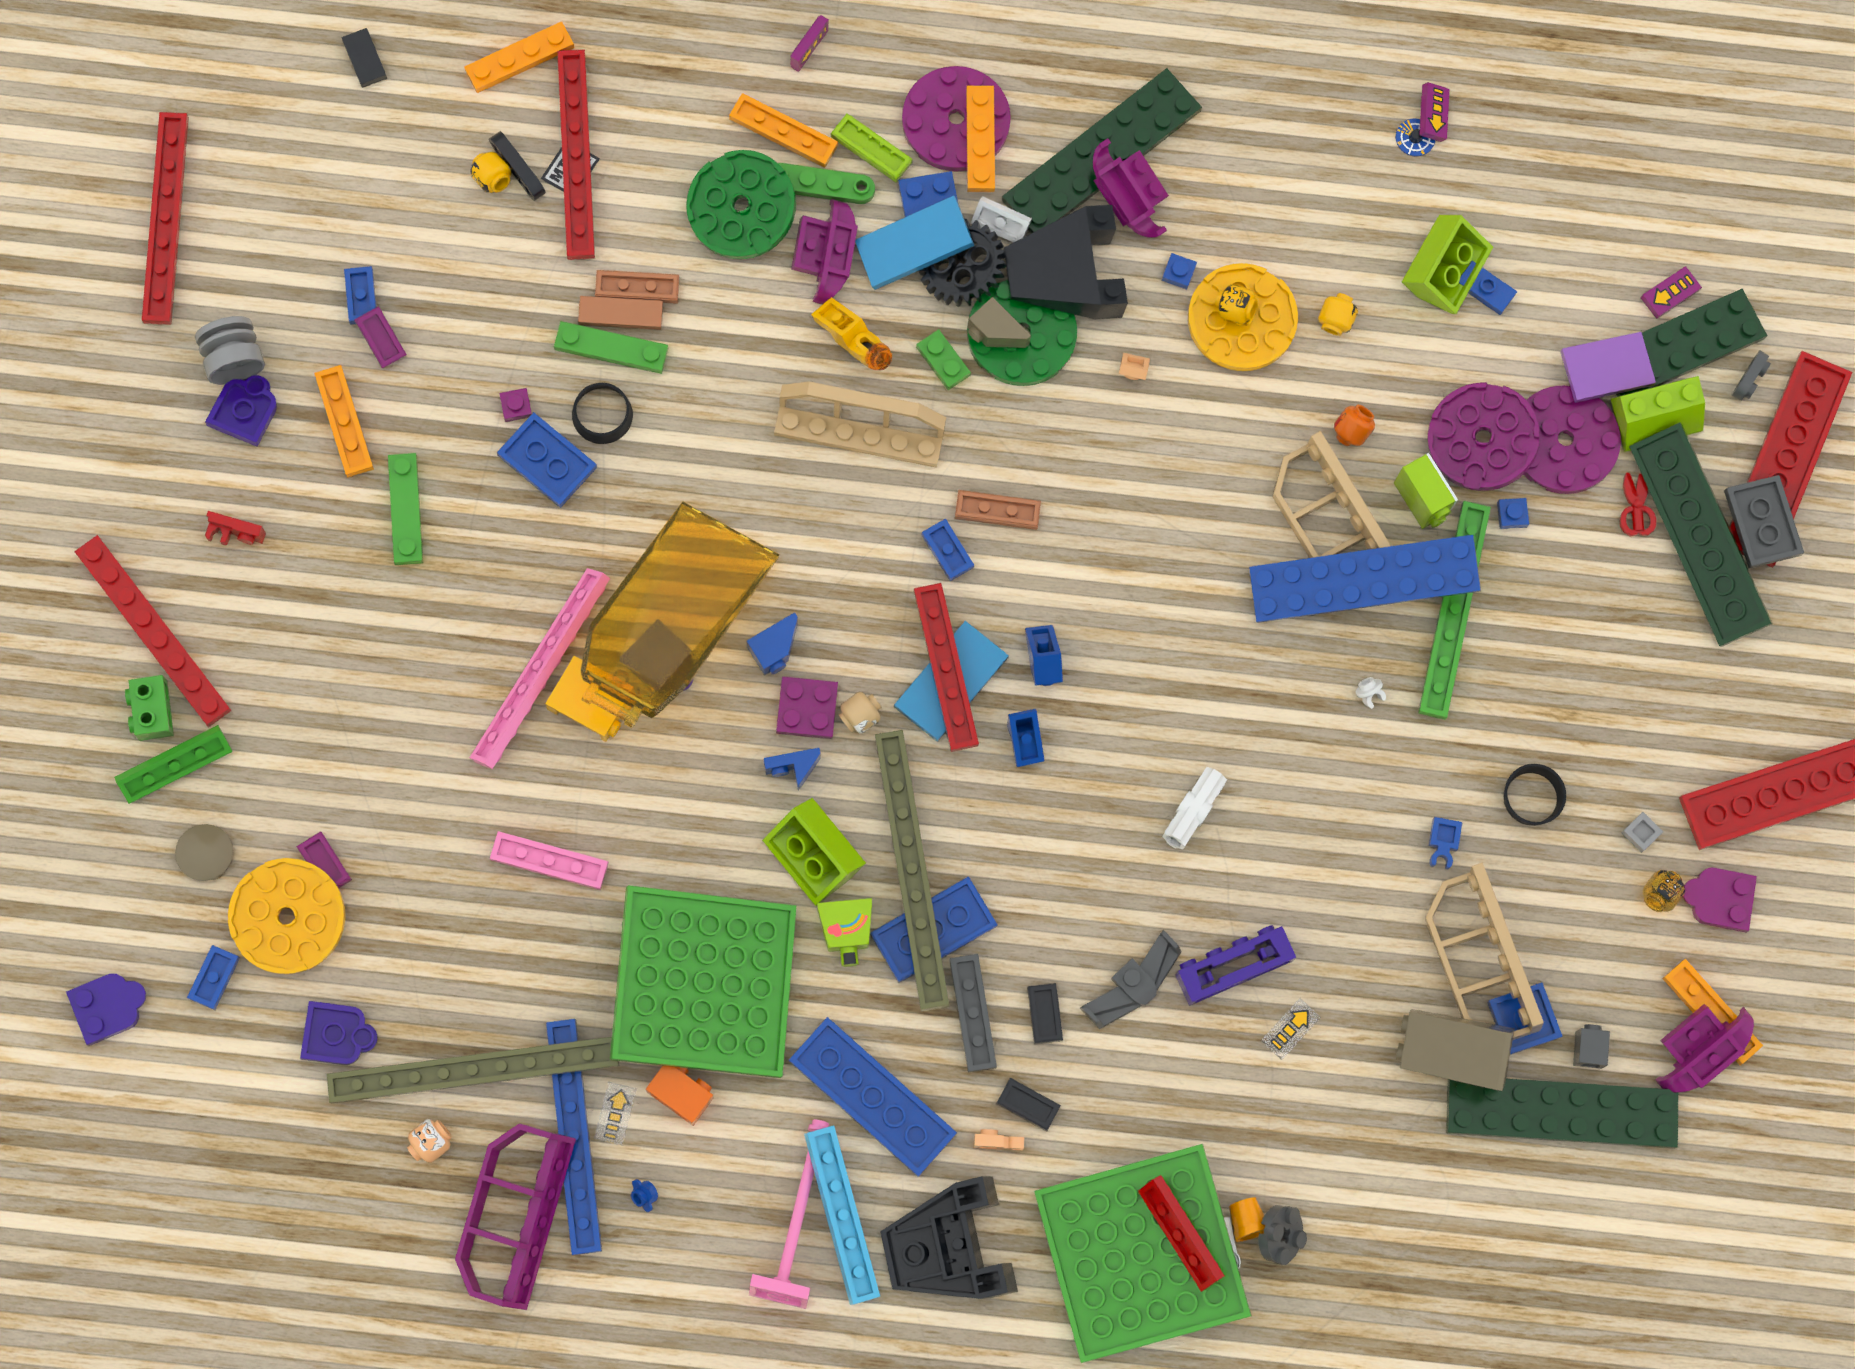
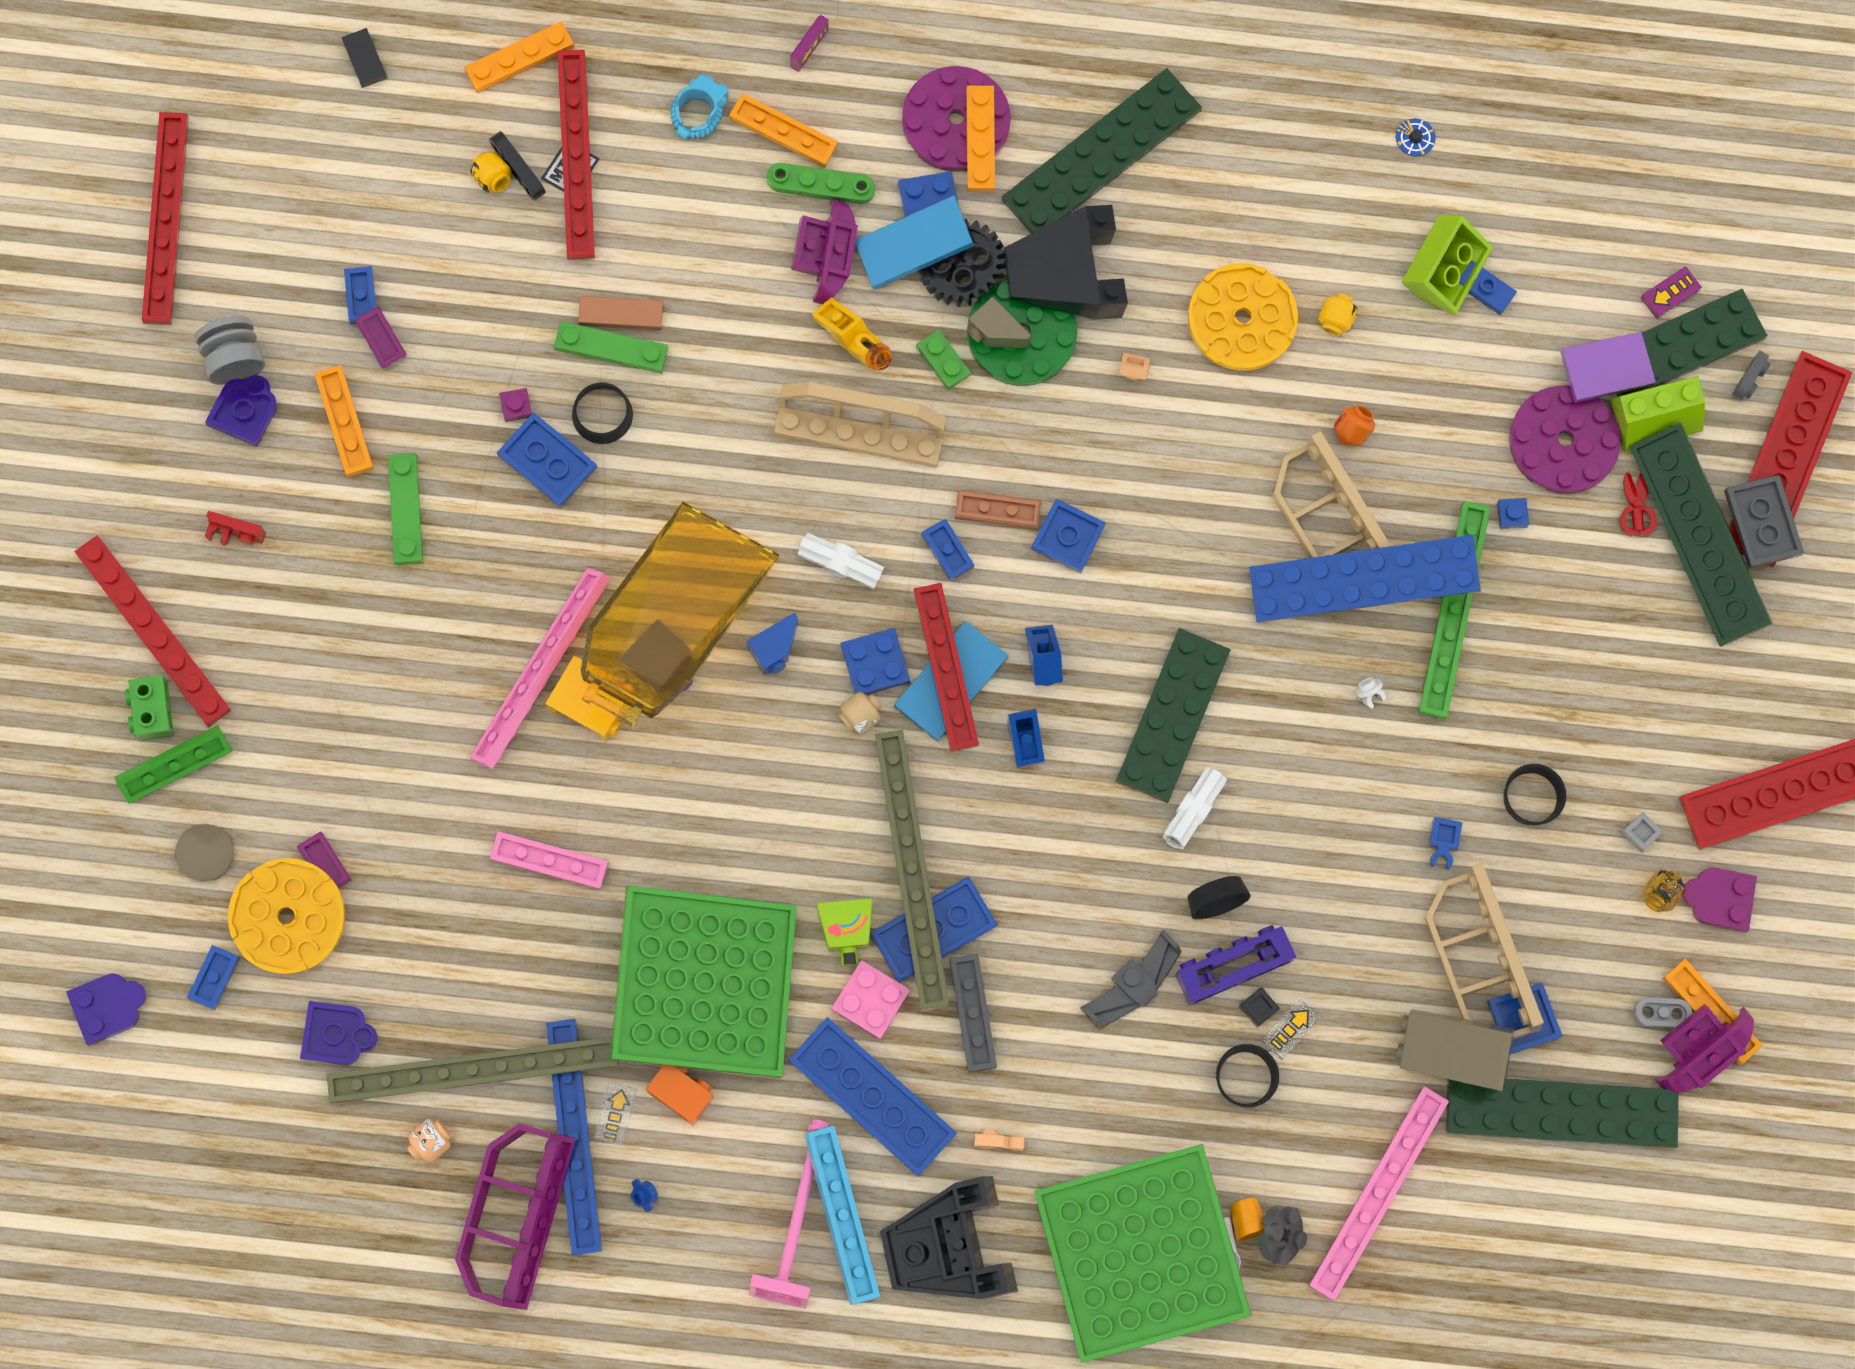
nougat tile [595,270,680,304] -> none
green plate [686,150,796,259] -> none
lime slope [762,798,866,906] -> none
blue slope [764,747,821,791] -> none
magenta plate [776,676,838,739] -> none
lime plate [831,113,913,183] -> none
white plate [971,196,1032,243] -> none
black tile [996,1078,1061,1132] -> none
black tile [1027,983,1063,1044] -> none
magenta plate [1093,138,1169,238] -> none
red plate [1138,1175,1225,1292] -> none
blue plate [1161,253,1197,290] -> none
yellow head [1215,284,1258,324] -> none
lime piece [1394,453,1458,529] -> none
magenta tile [1420,82,1450,142] -> none
magenta plate [1428,382,1540,491] -> none
dark grey brick [1573,1024,1610,1069] -> none
none -> medium azure piece [670,74,729,140]
none -> white piece [798,533,884,590]
none -> bright pink plate [831,960,910,1040]
none -> blue plate [840,628,910,695]
none -> blue plate [1031,499,1106,573]
none -> dark green plate [1116,628,1231,803]
none -> black tyre [1187,876,1251,920]
none -> black tyre [1216,1044,1279,1107]
none -> black tile [1239,987,1280,1028]
none -> bright pink plate [1308,1086,1449,1301]
none -> light grey plate [1633,997,1693,1029]

